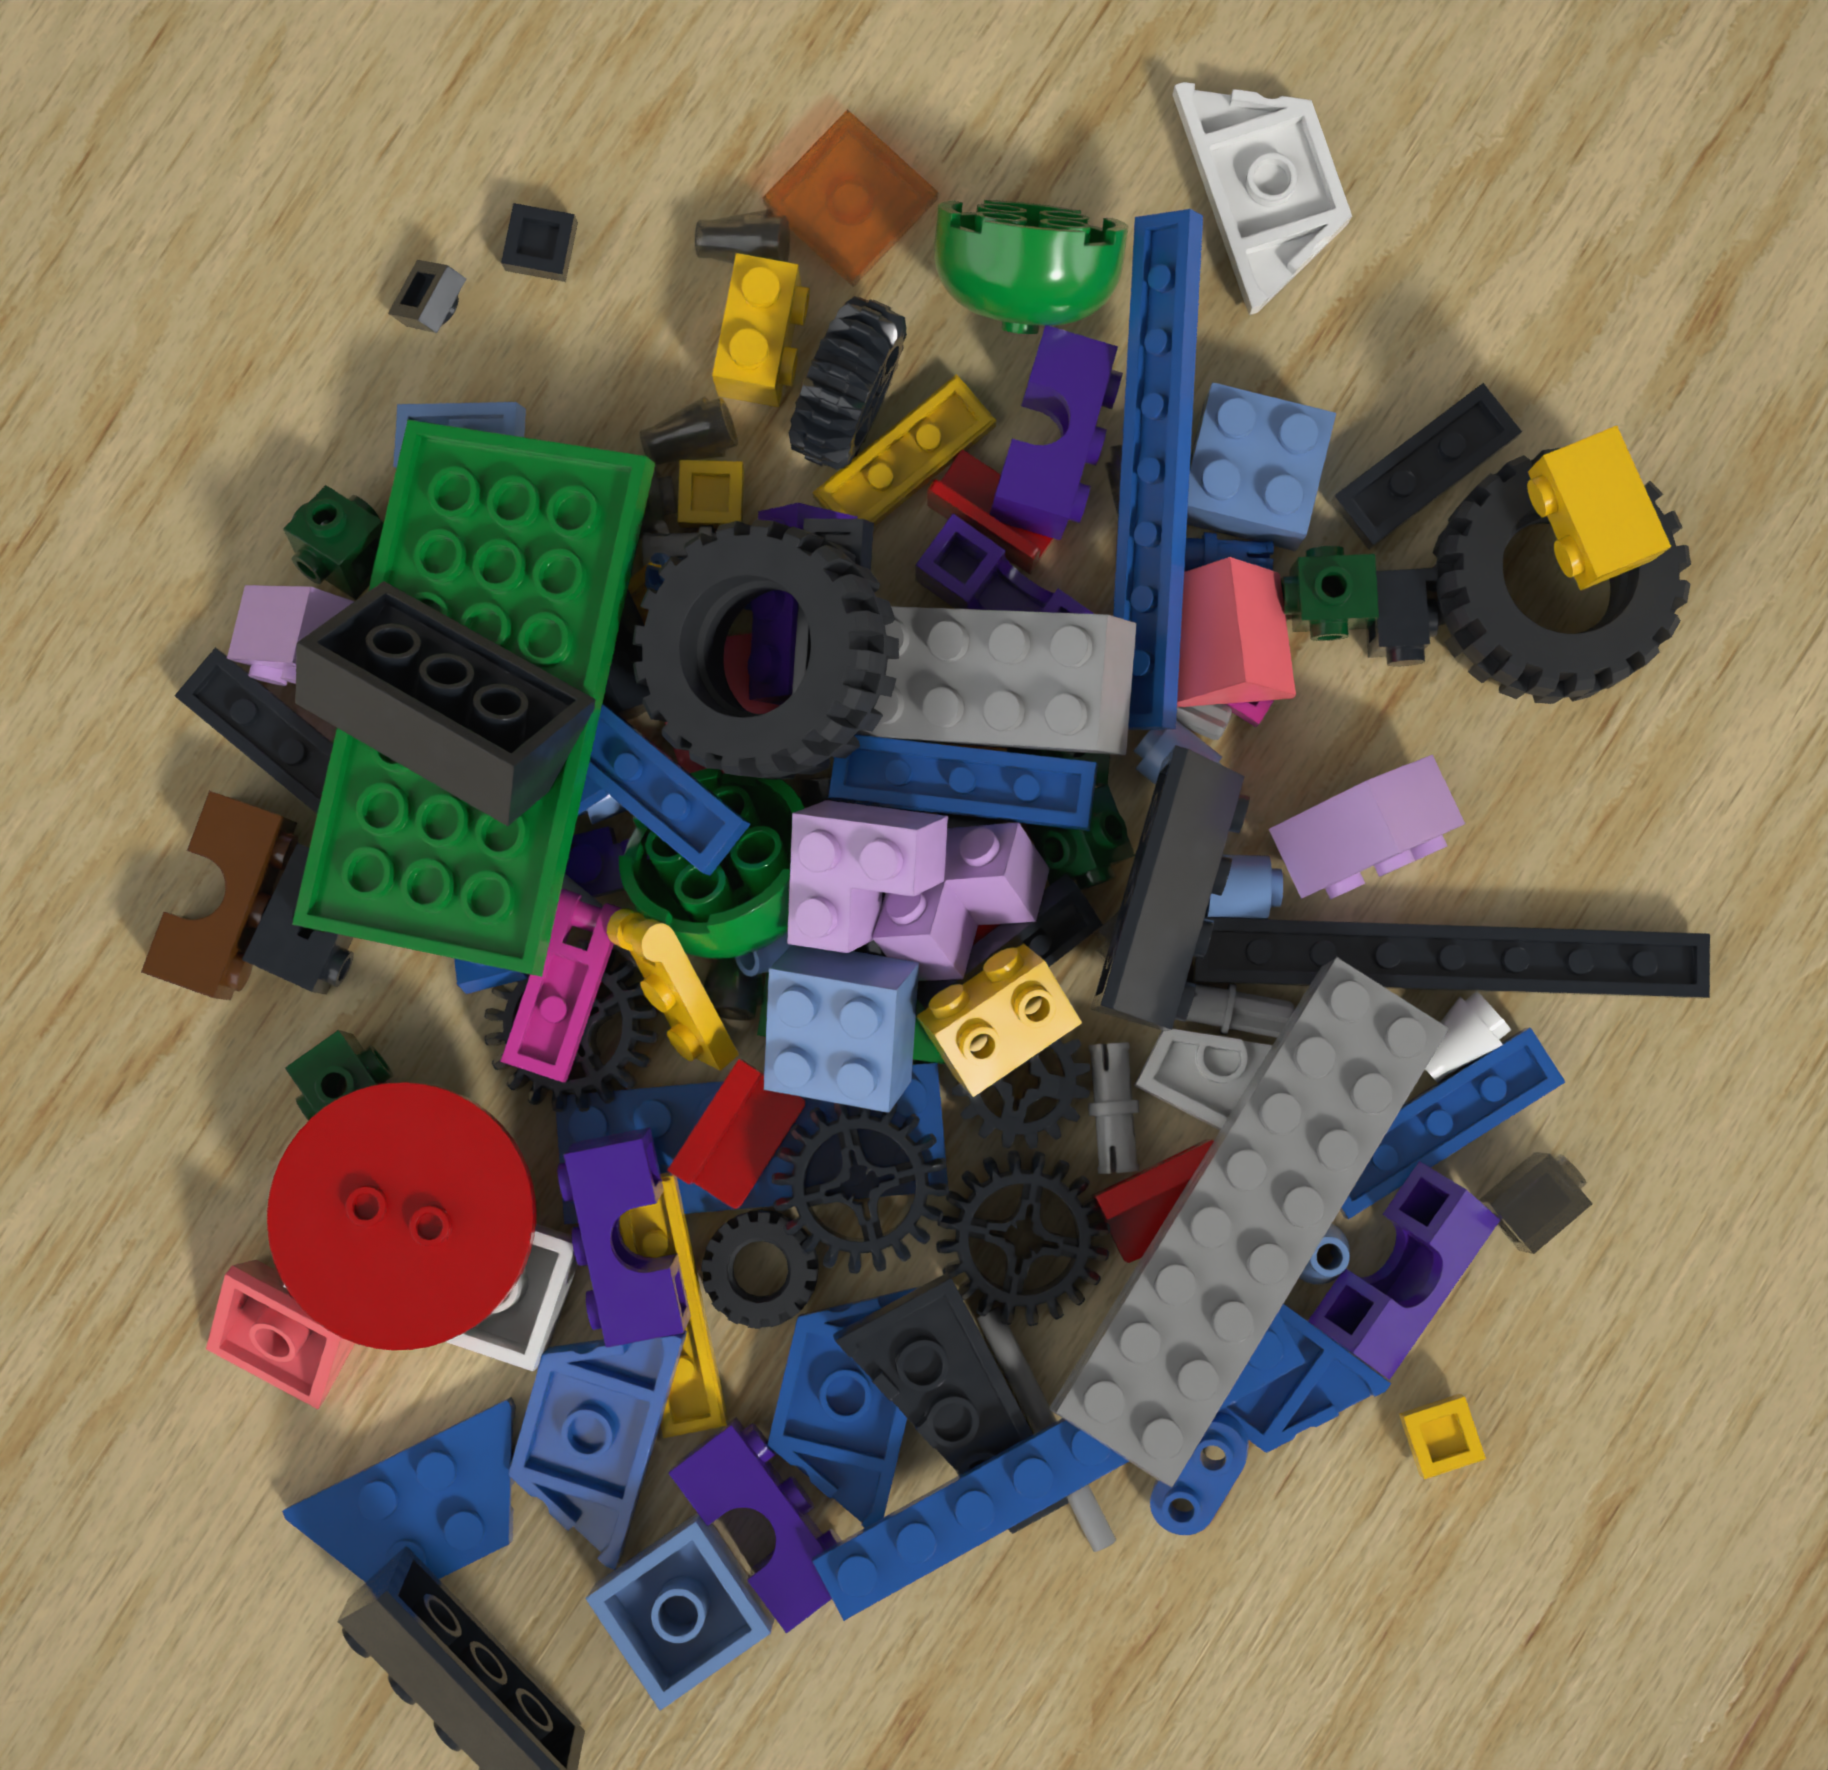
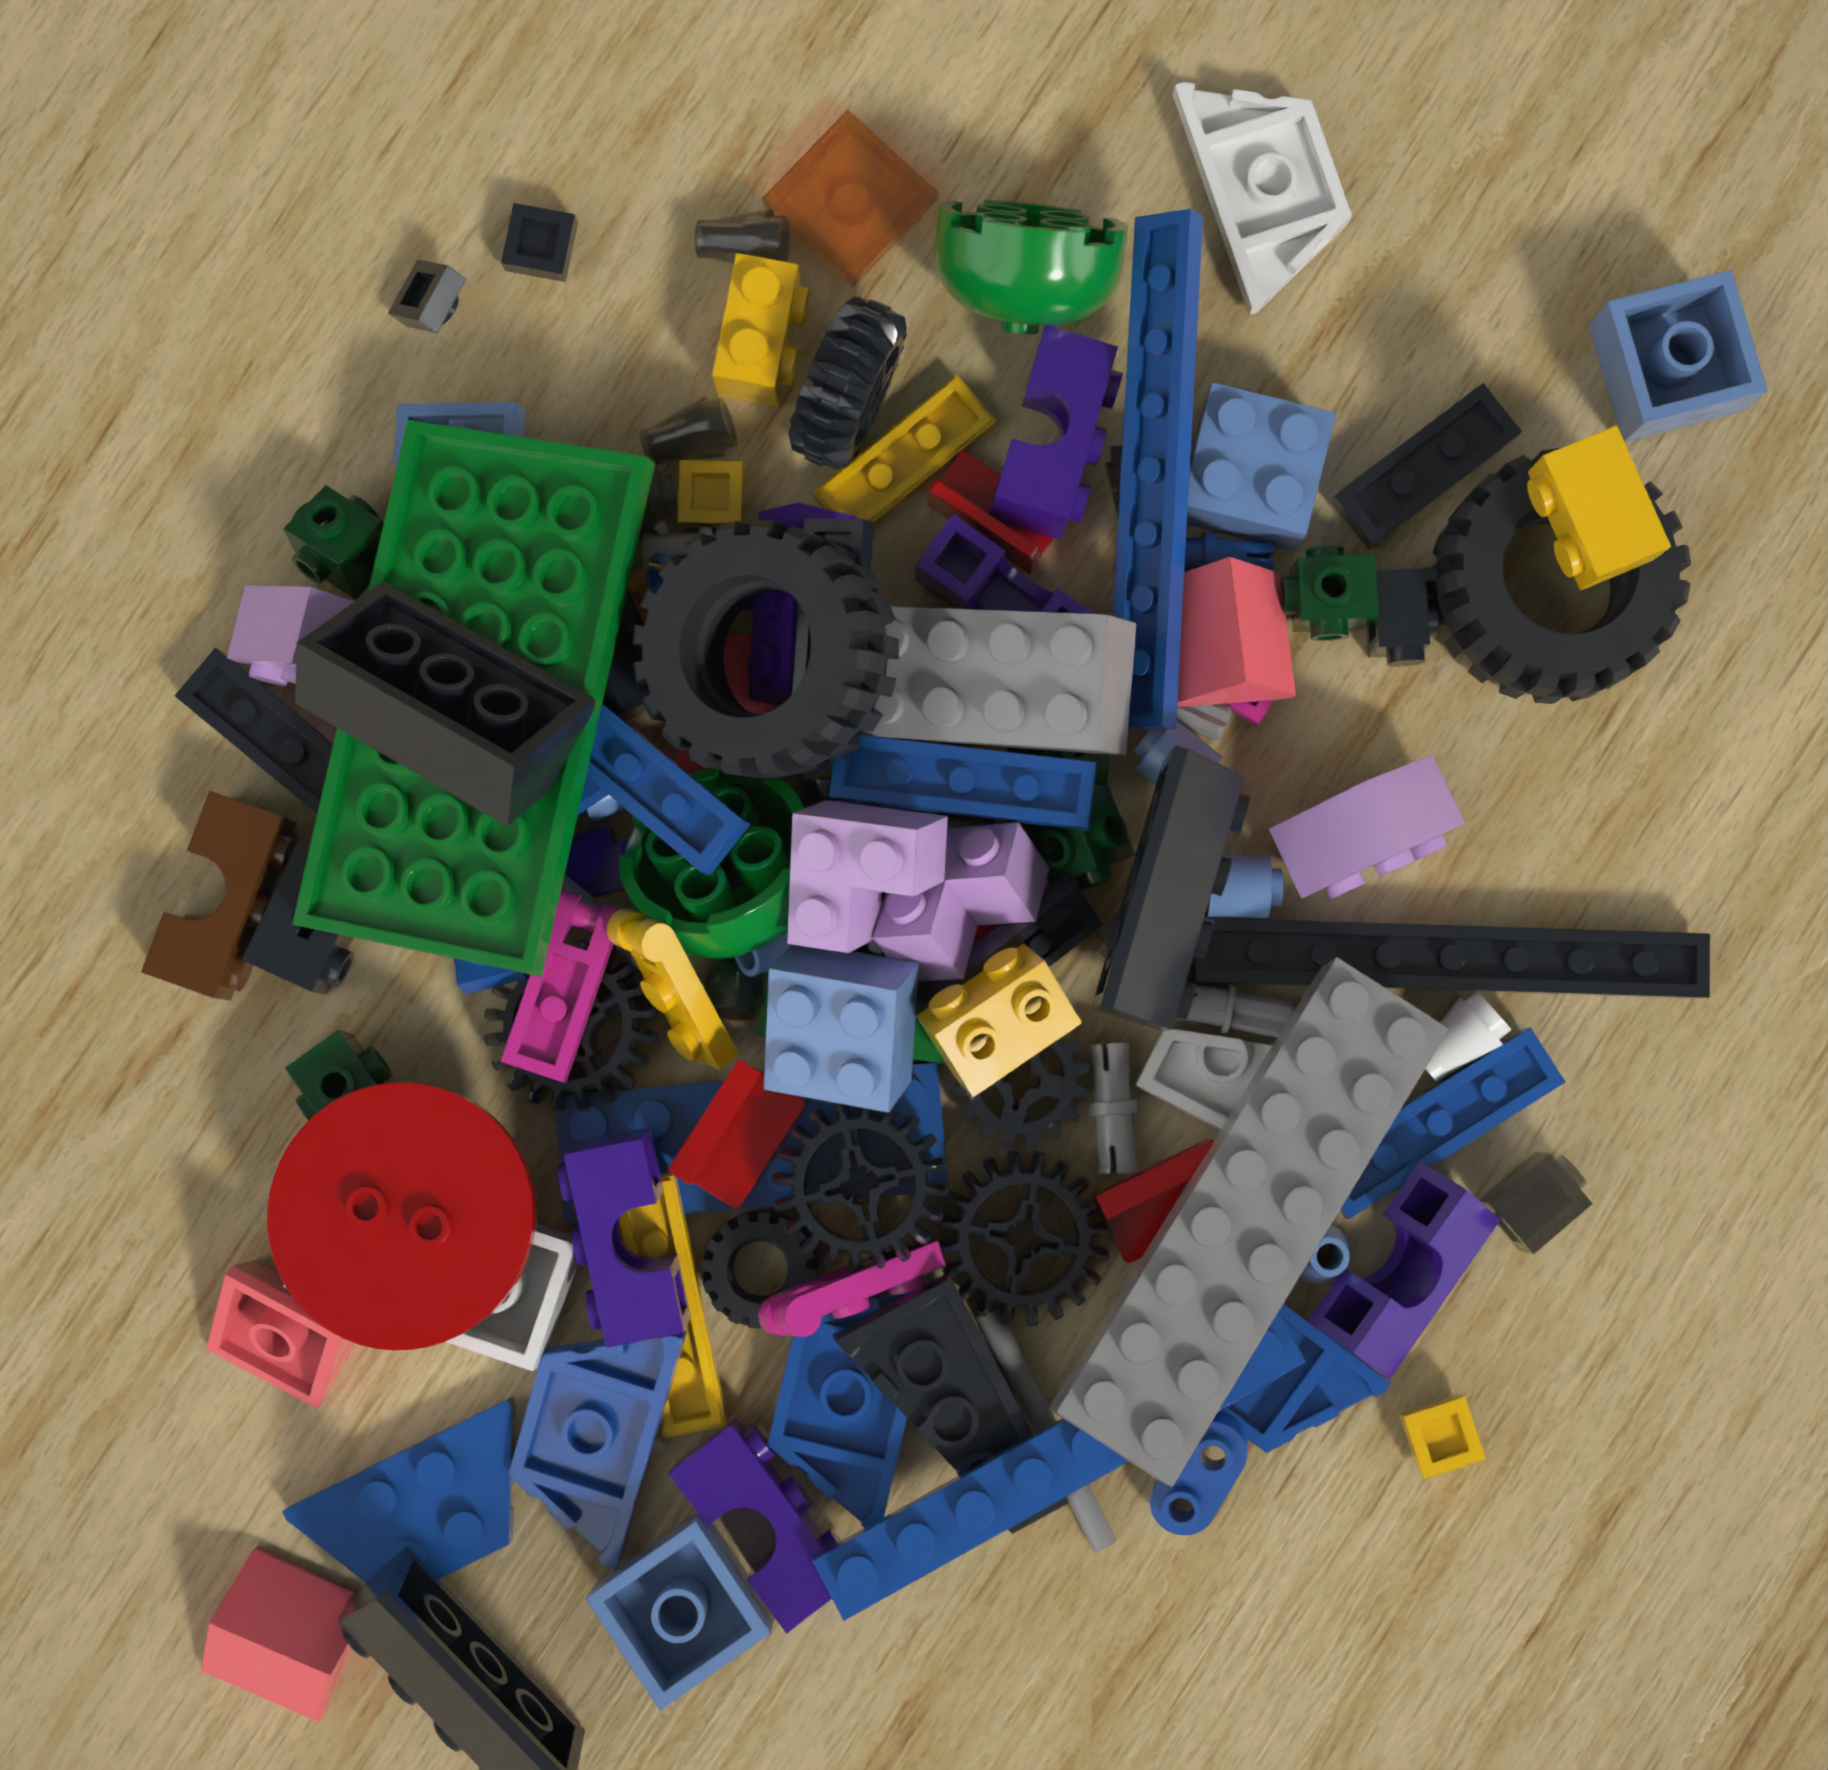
none -> coral slope [201,1547,357,1722]
none -> dark pink plate [758,1241,946,1337]
none -> medium blue brick [1589,270,1768,442]

